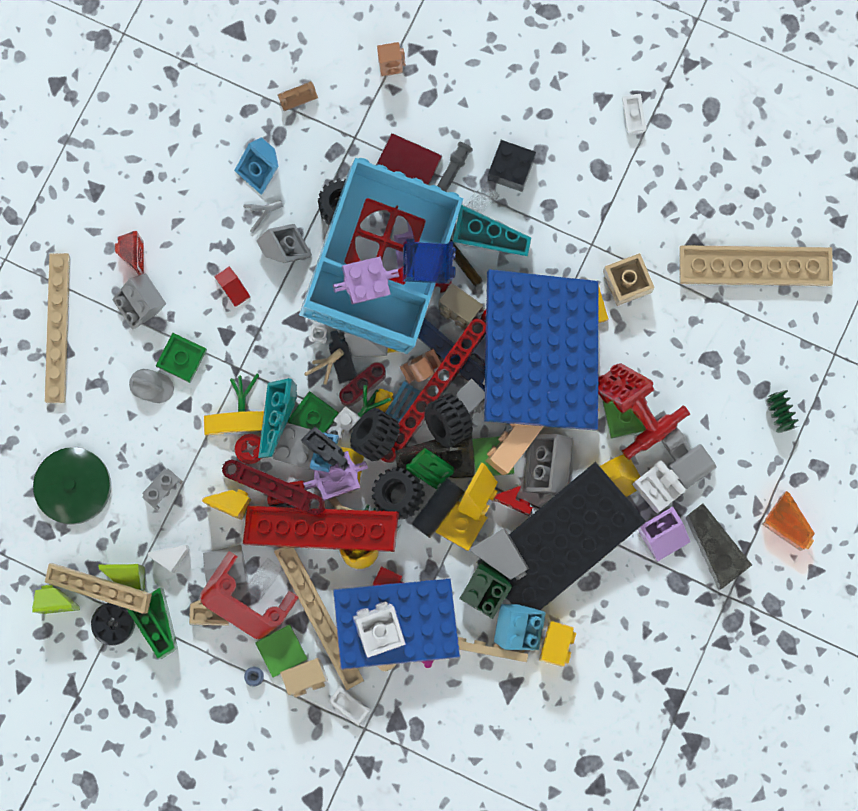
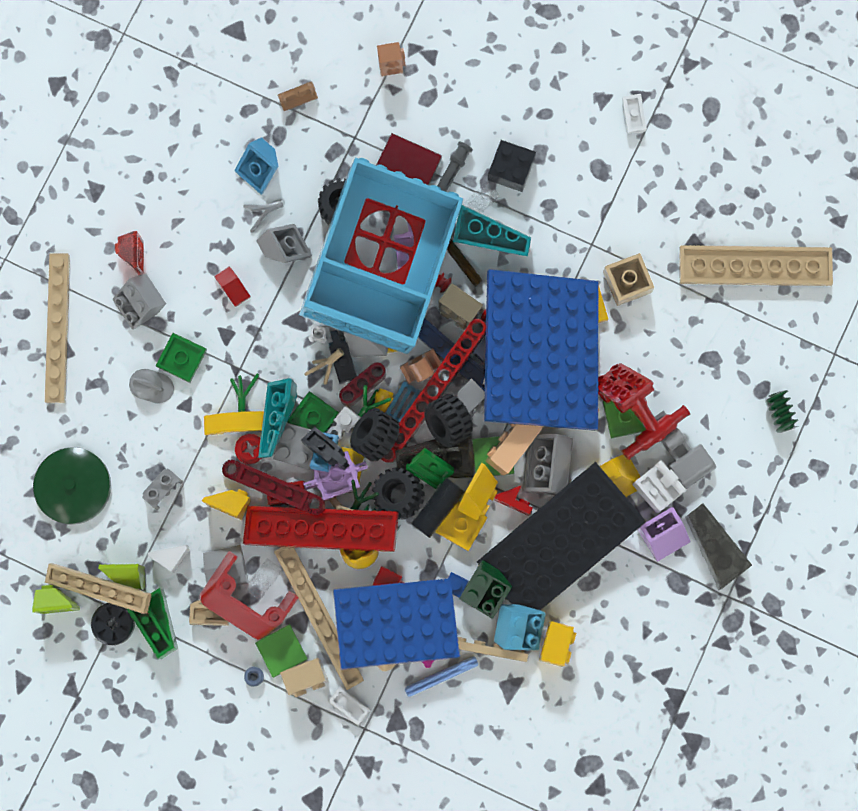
lavender plate [333,257,399,304] -> none
white plate [353,602,405,657] -> none
clear blue panel [403,239,456,284] -> none
light grey slope [470,528,529,580] -> none
clear orange slope [762,491,815,551] -> none
none -> dark green plant [350,480,379,510]
none -> light blue axle [405,656,478,697]
none -> blue plate [448,572,469,598]

